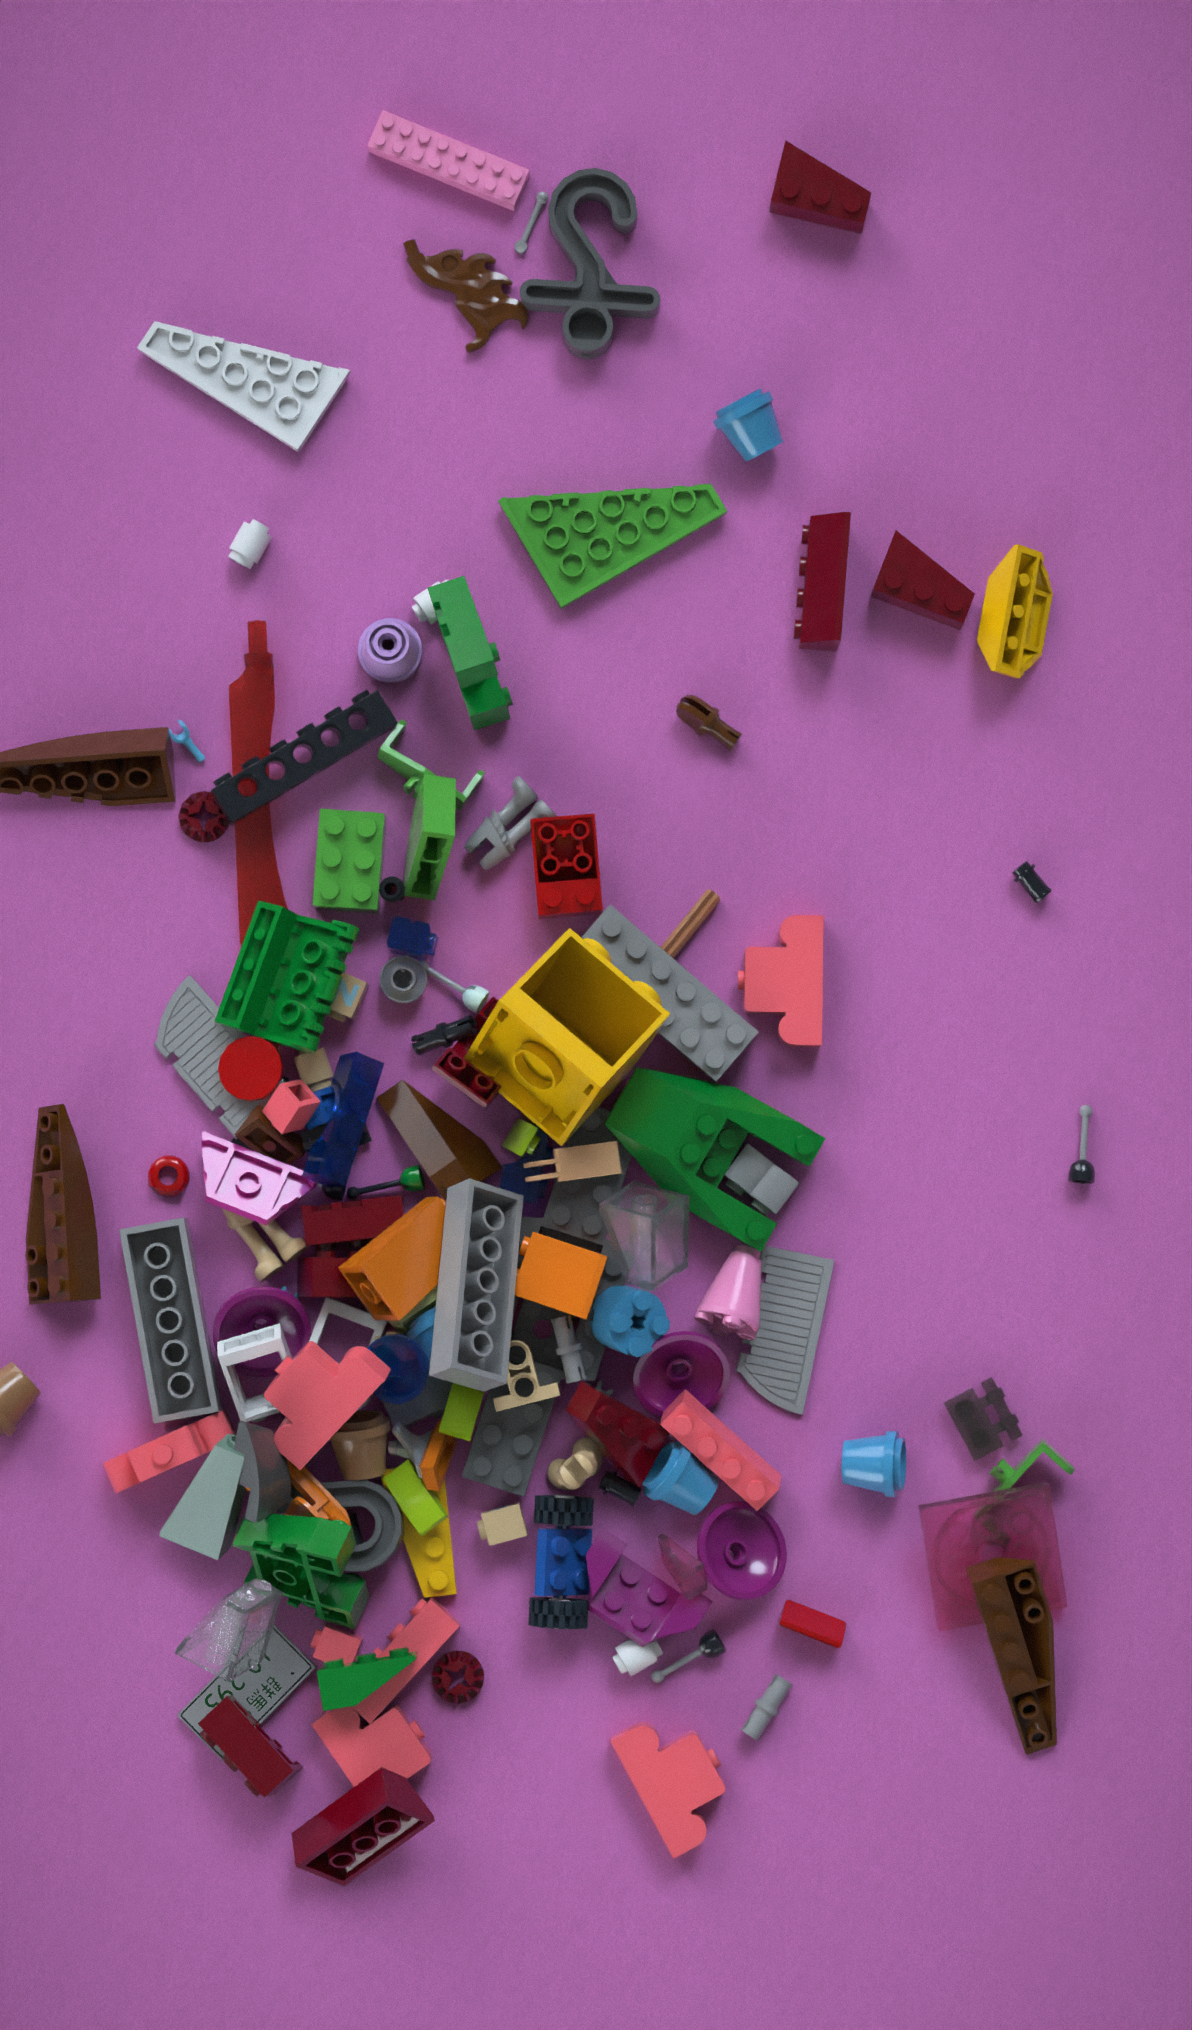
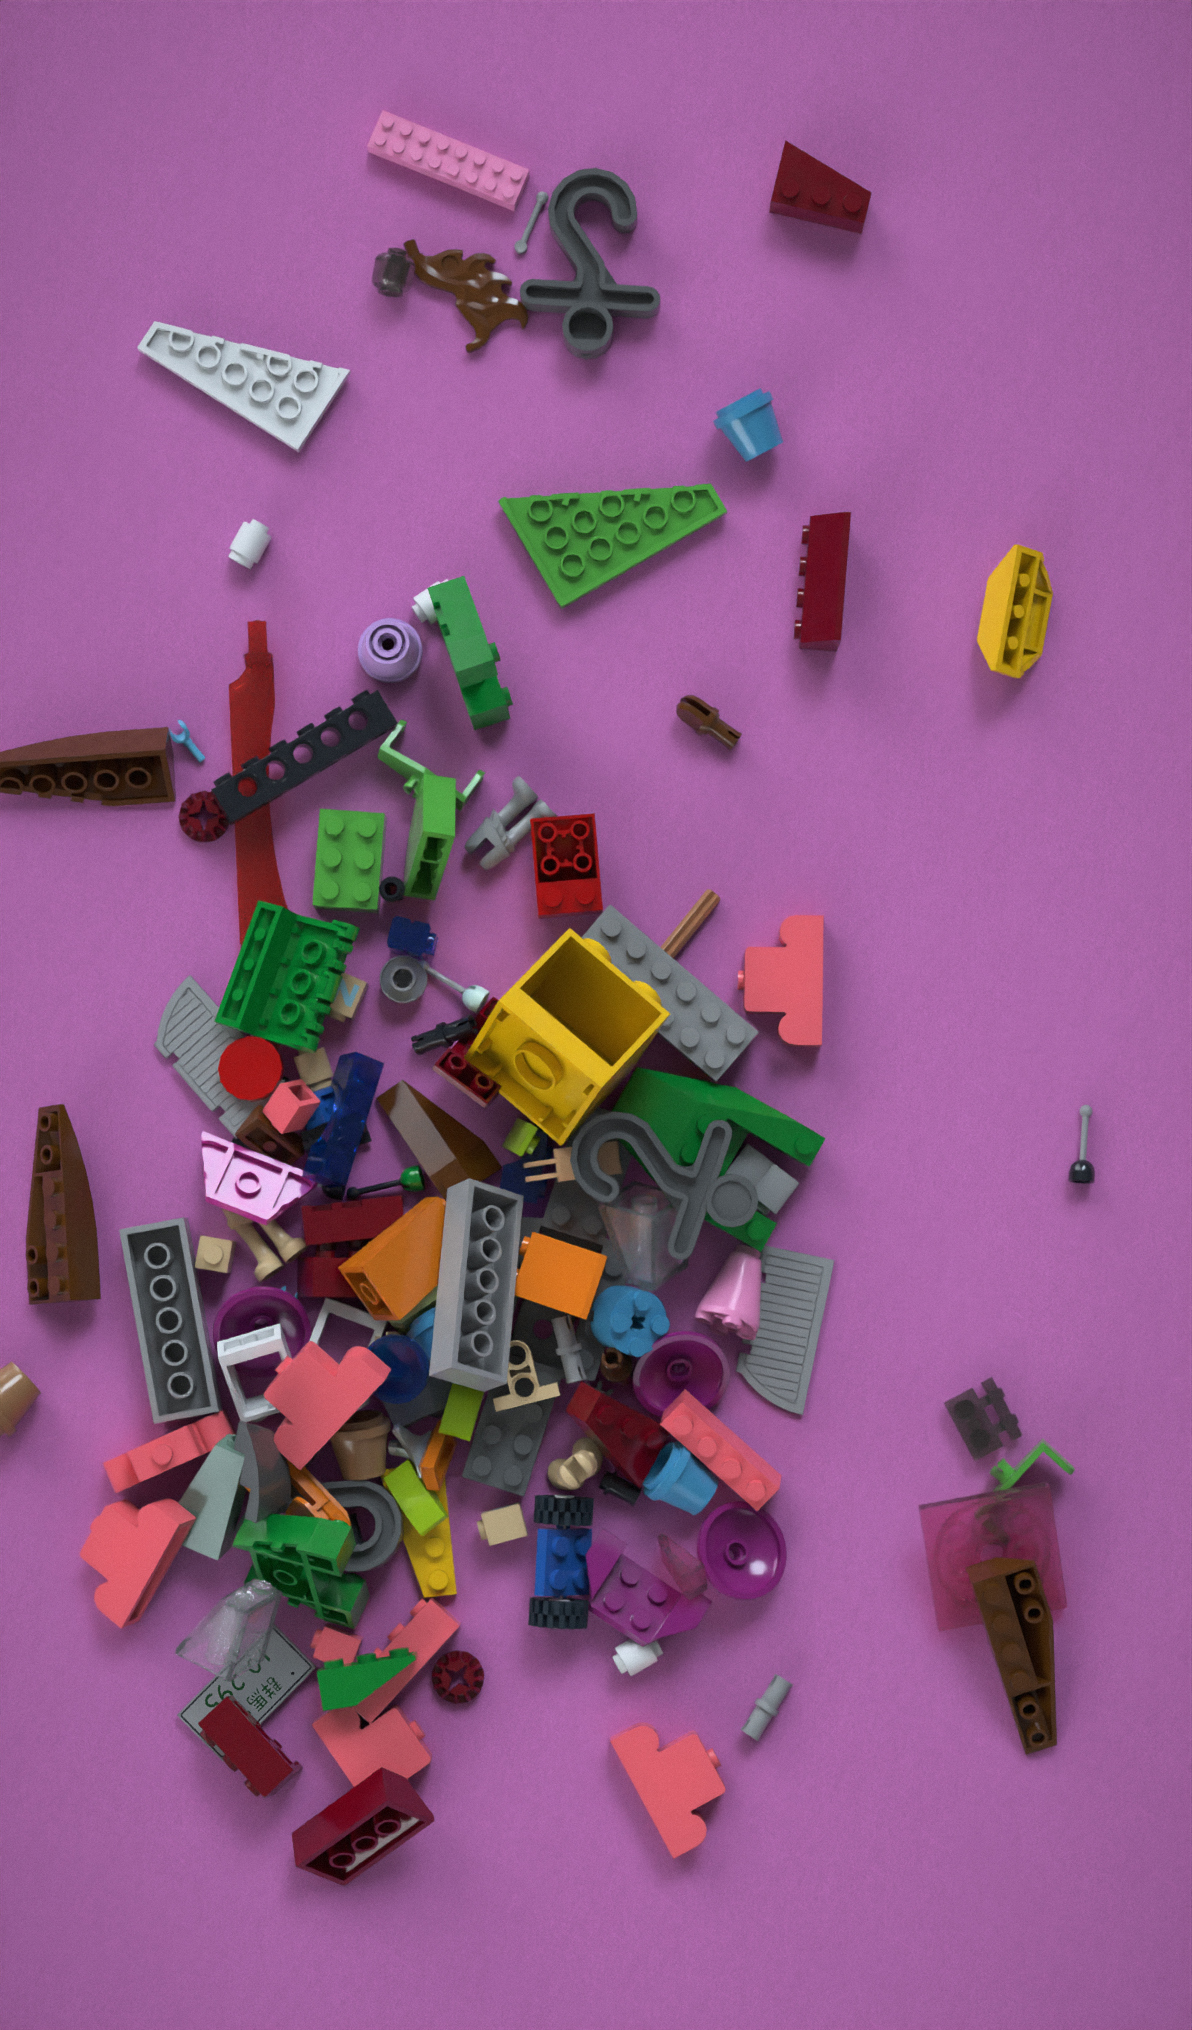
red piece [148,1155,190,1197] -> none
hinge [651,1629,726,1683] -> none
red slope [778,1600,846,1648] -> none
dark azure piece [841,1431,906,1497] -> none
dark red wedge [870,530,975,630] -> none
black pin [1012,861,1052,903] -> none
none -> coral brick [80,1498,197,1629]
none -> tan brick [195,1235,236,1273]
none -> clear smoke head [371,248,416,298]
none -> dark grey piece [570,1111,758,1260]
none -> reddish brown arm [600,1348,633,1387]

